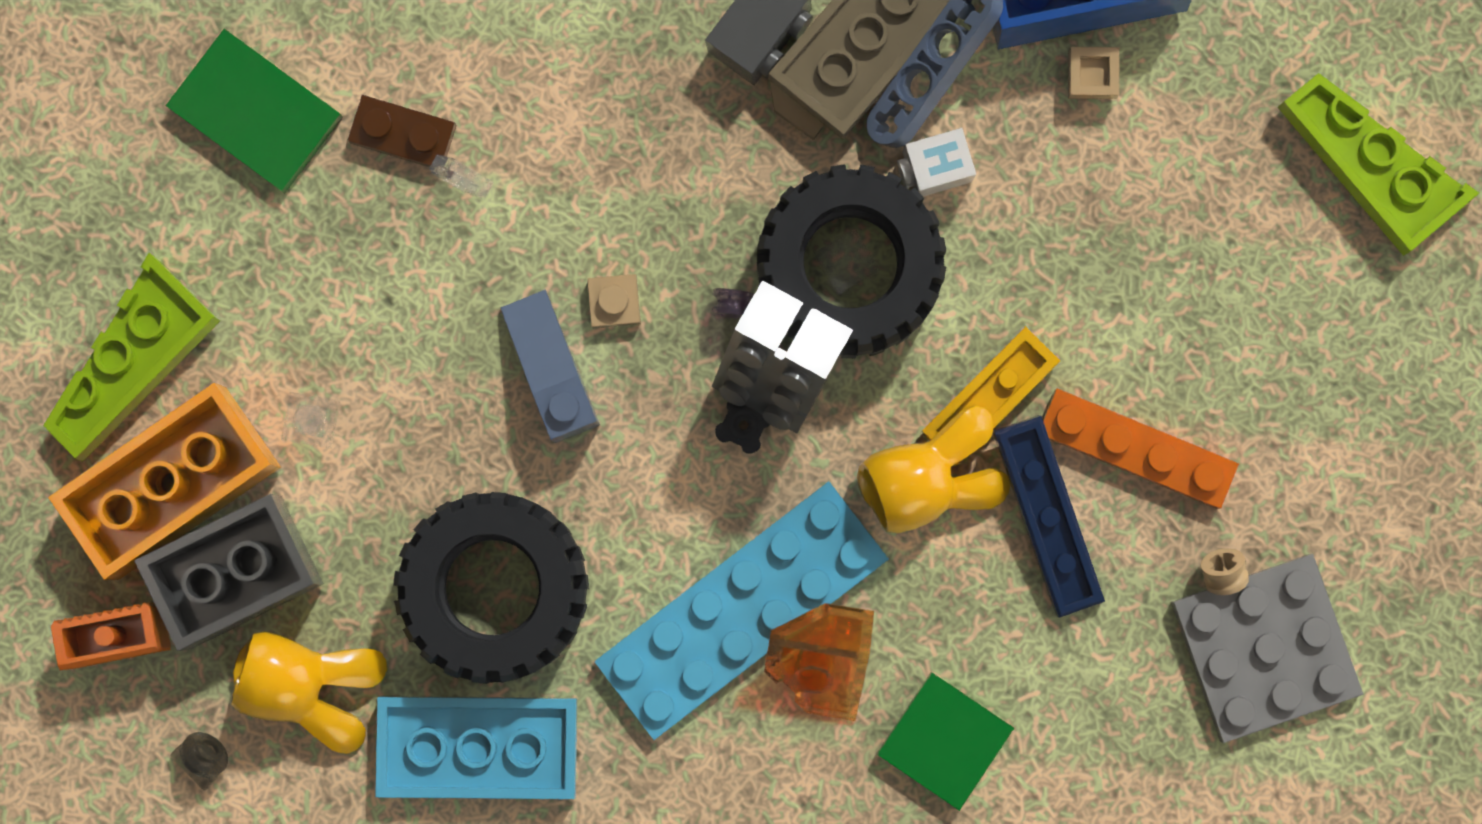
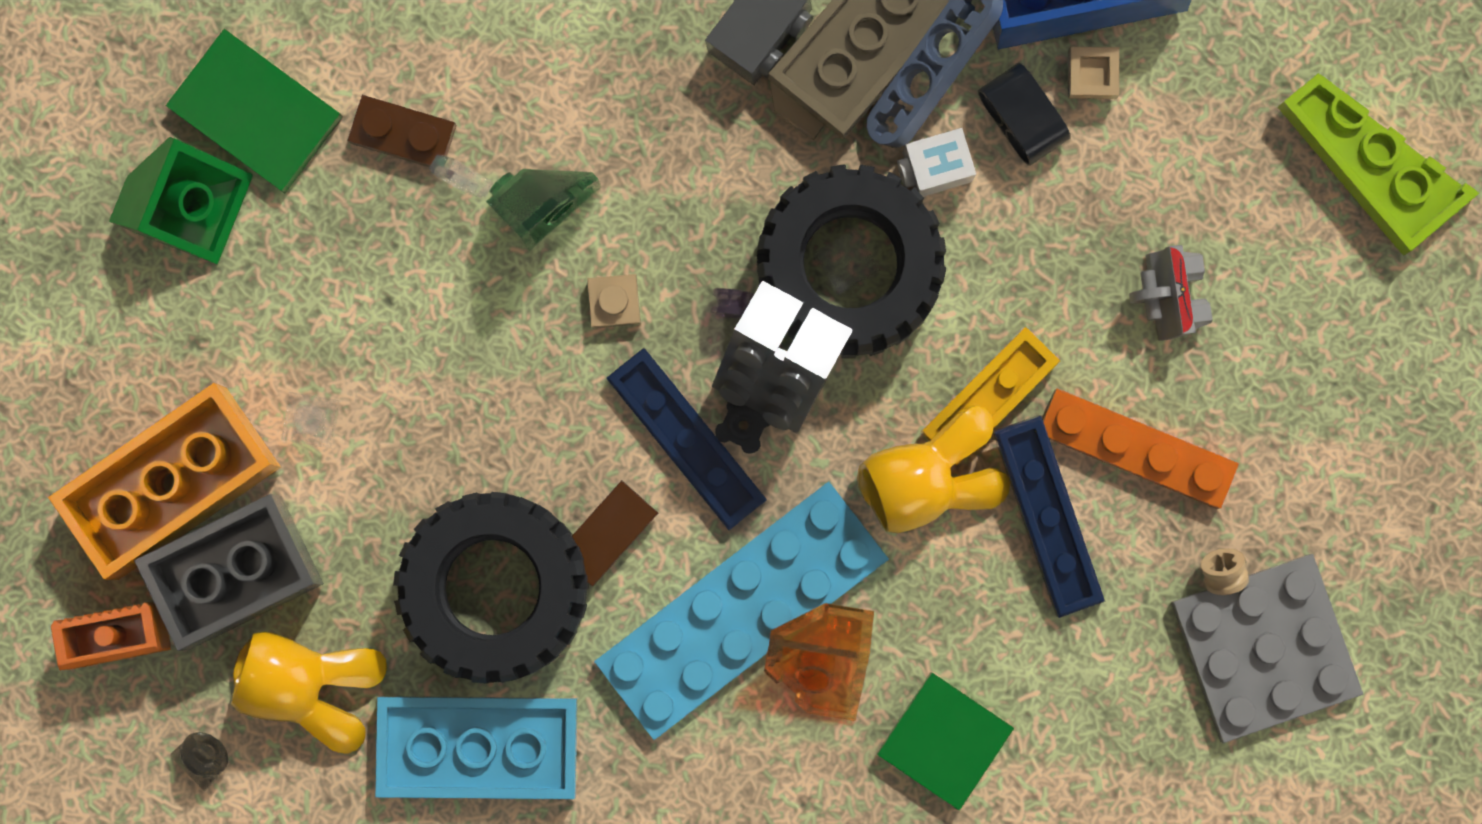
lime wing [43,252,220,462] -> none
sand blue slope [501,289,600,443] -> none
none -> green slope [109,137,253,265]
none -> clear green slope [486,169,601,251]
none -> reddish brown tile [572,480,659,587]
none -> dark blue tile [606,348,767,531]
none -> black beam [978,63,1071,166]
none -> light grey hips [1129,245,1213,341]

